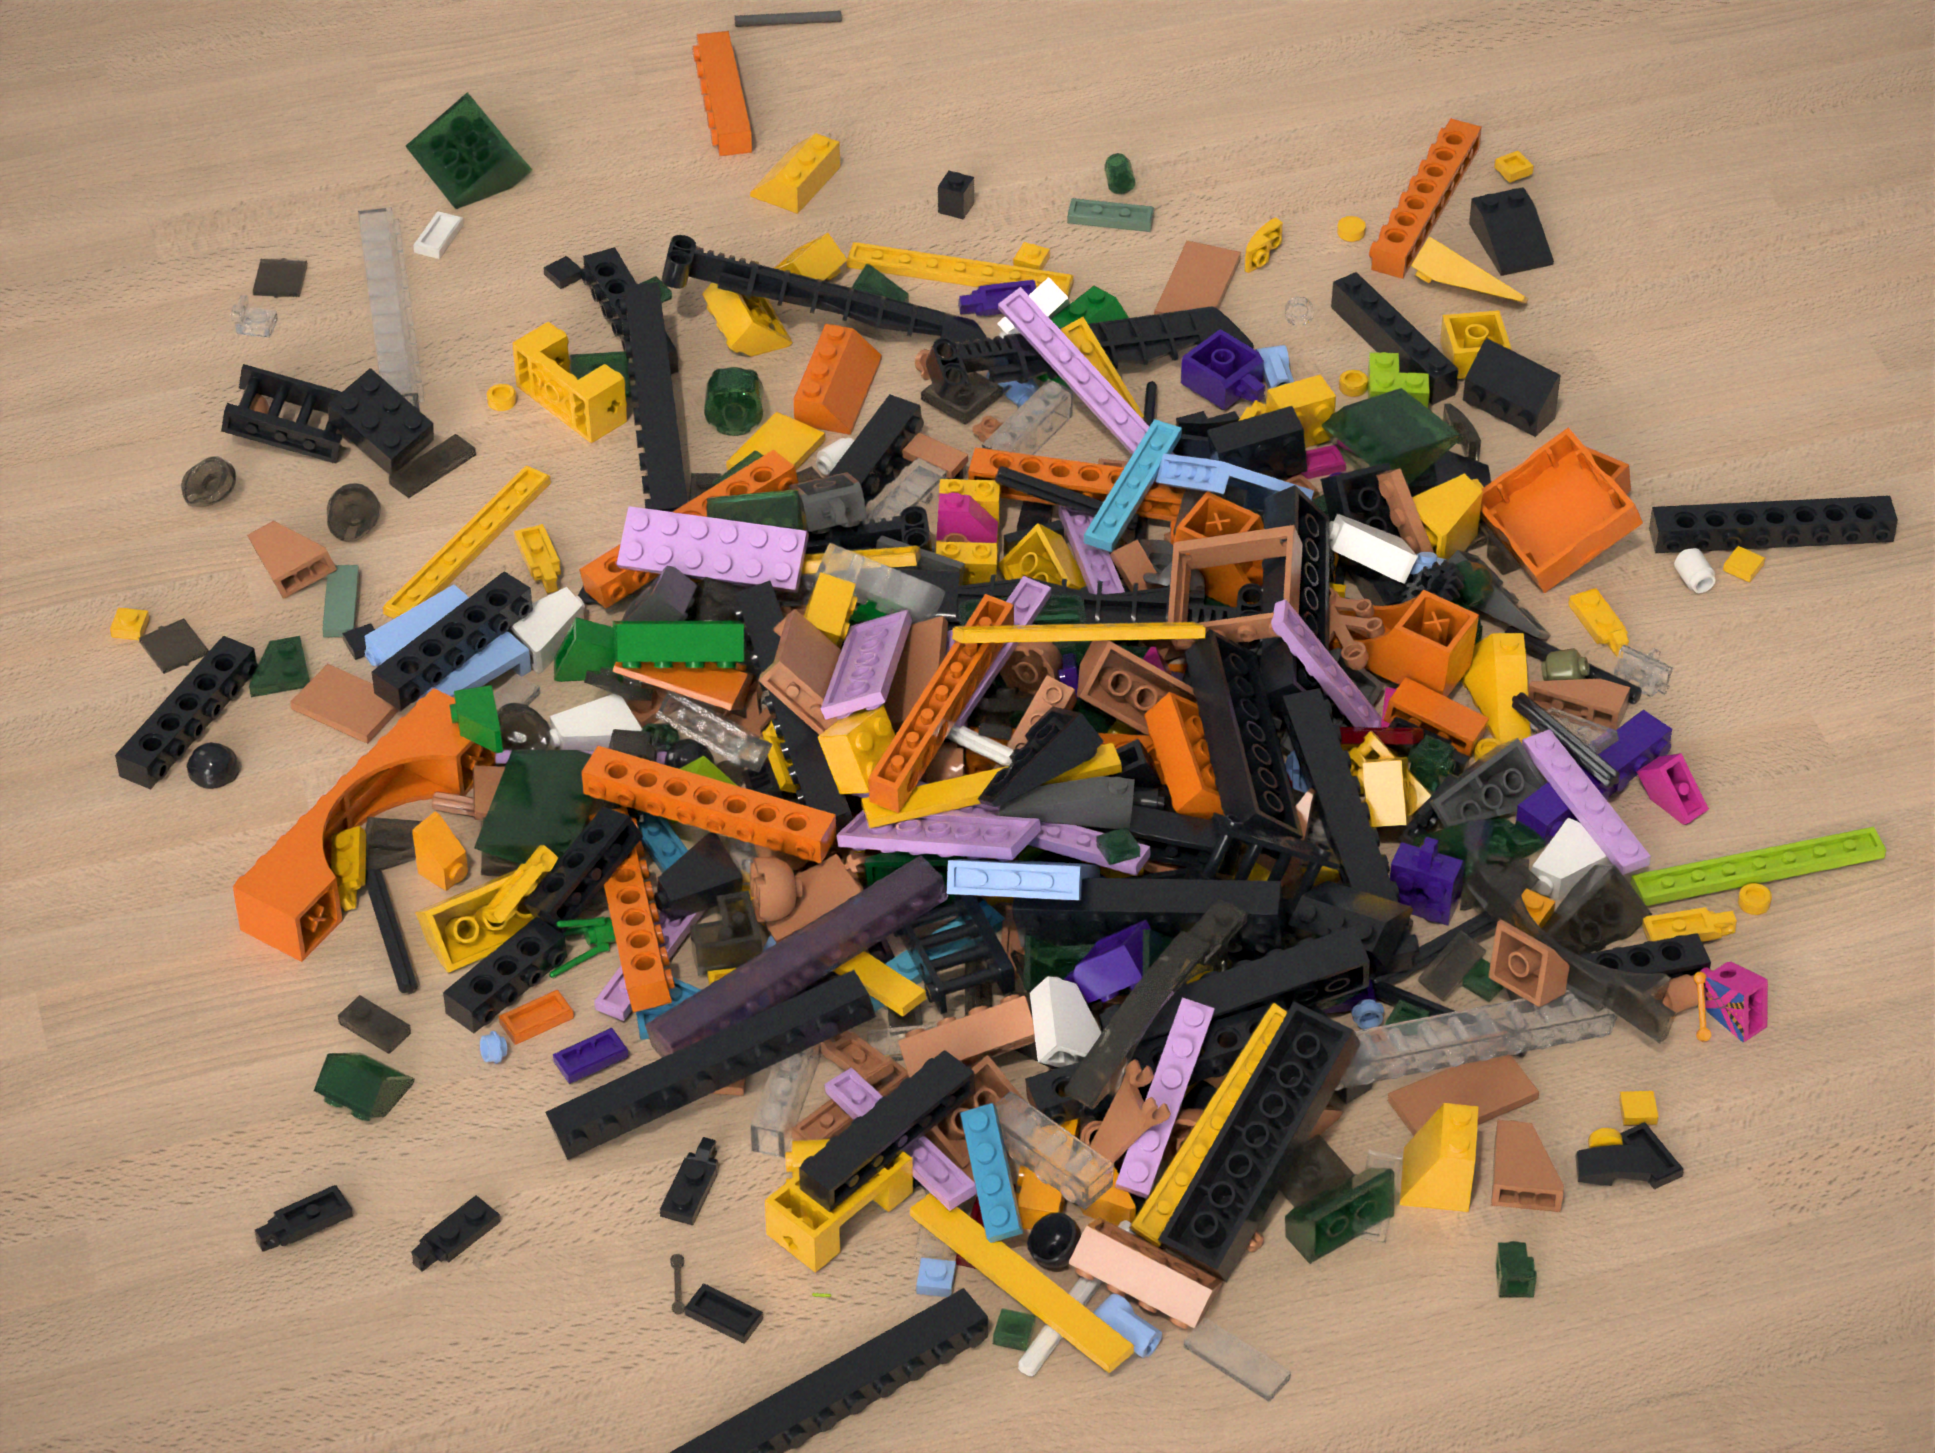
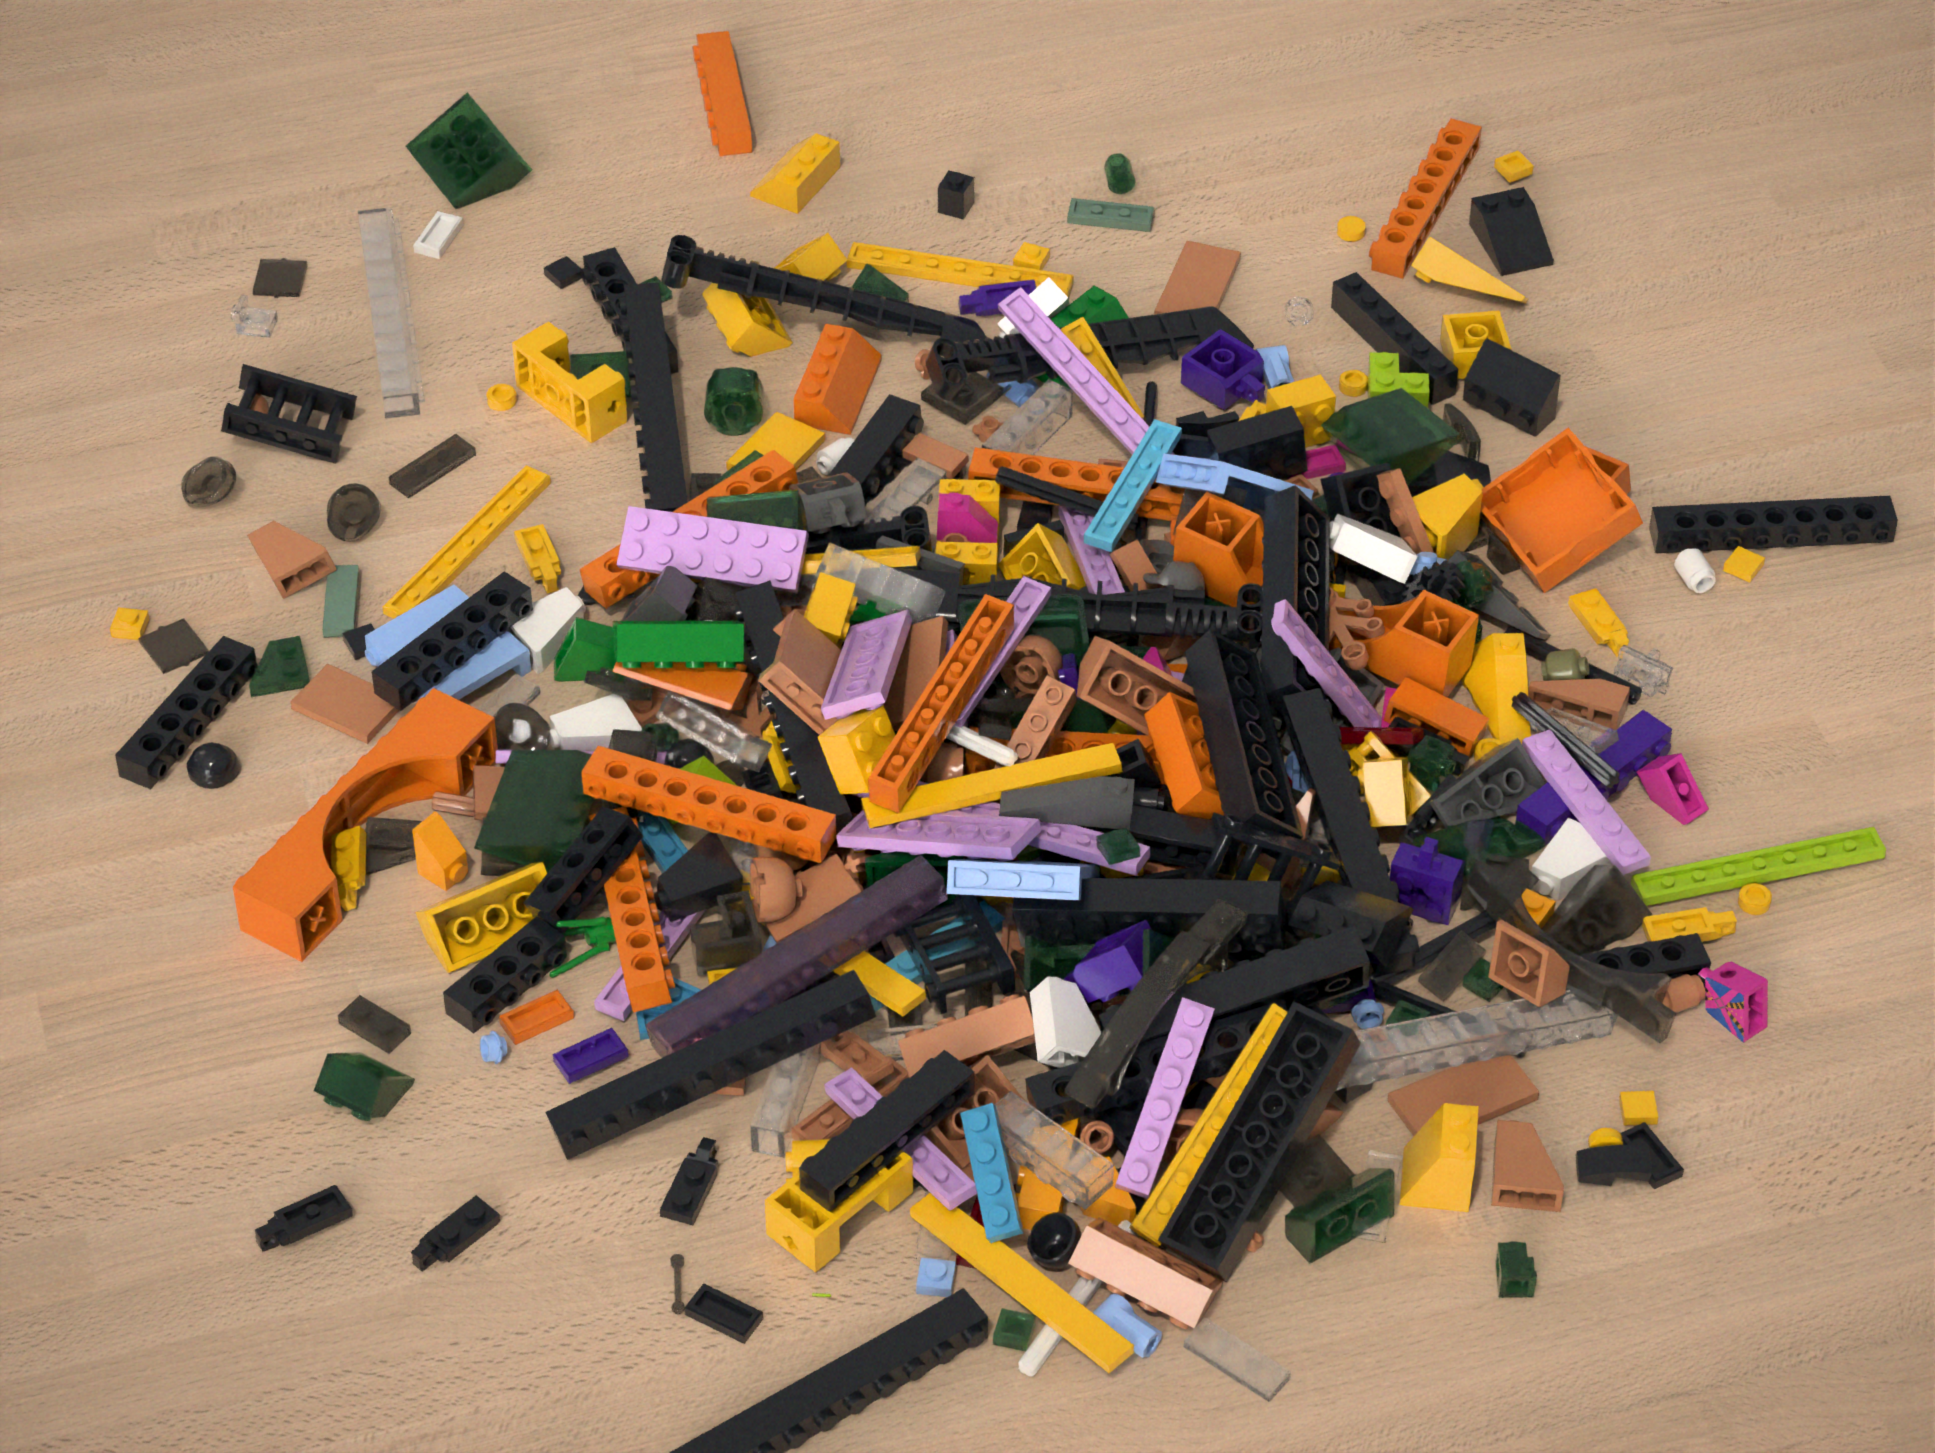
black brick [328,368,434,477] -> none
black axle [365,868,418,994] -> none
green slope [449,685,503,753] -> none
yellow hinge [482,845,558,923] -> none
dark grey bar [735,11,842,26] -> none
yellow tile [952,622,1206,643] -> none
black wedge [978,706,1104,807] -> none
nougat flag [1090,1060,1171,1172] -> none
nougat window [1168,525,1302,651] -> none
yellow slope [1245,217,1283,273] -> none
light orange hinge [1693,972,1711,1042] -> none

